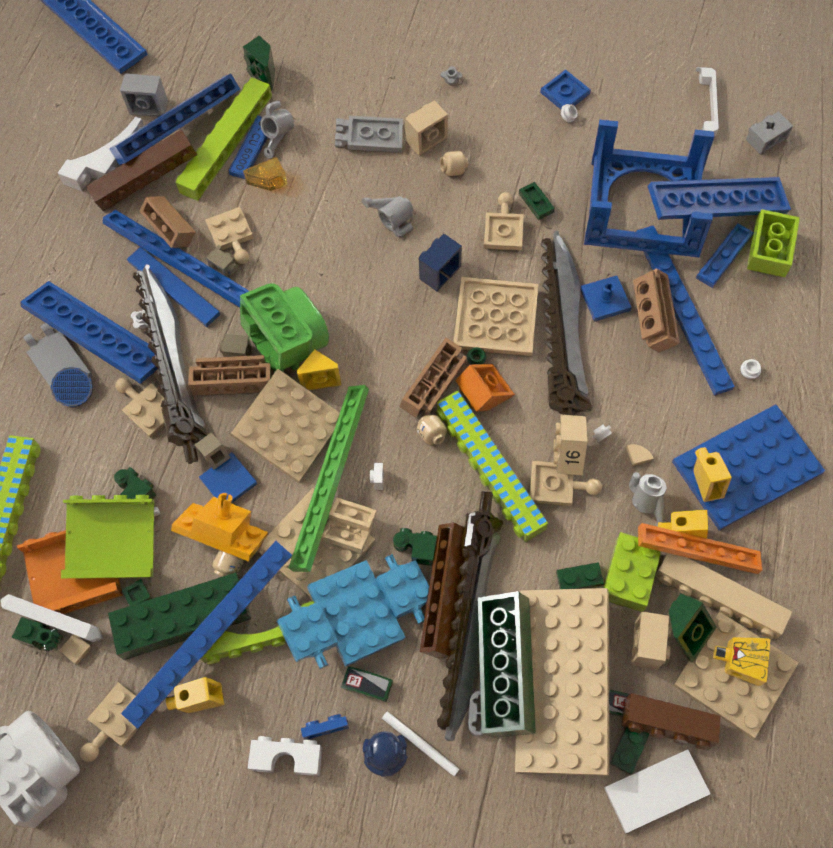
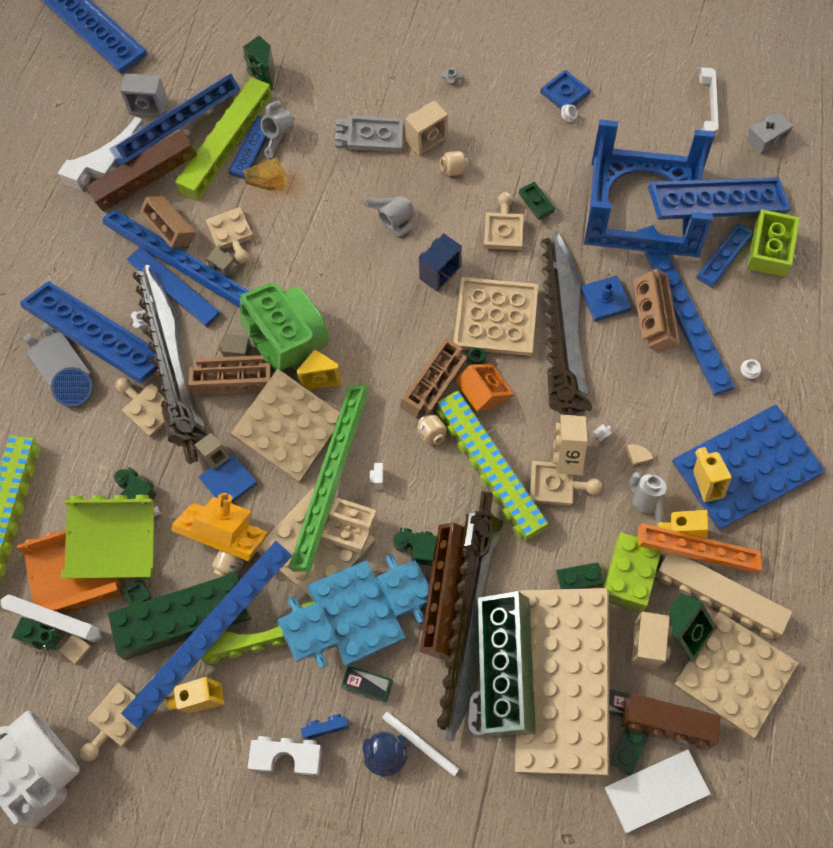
yellow torso [713,637,771,686] -> none

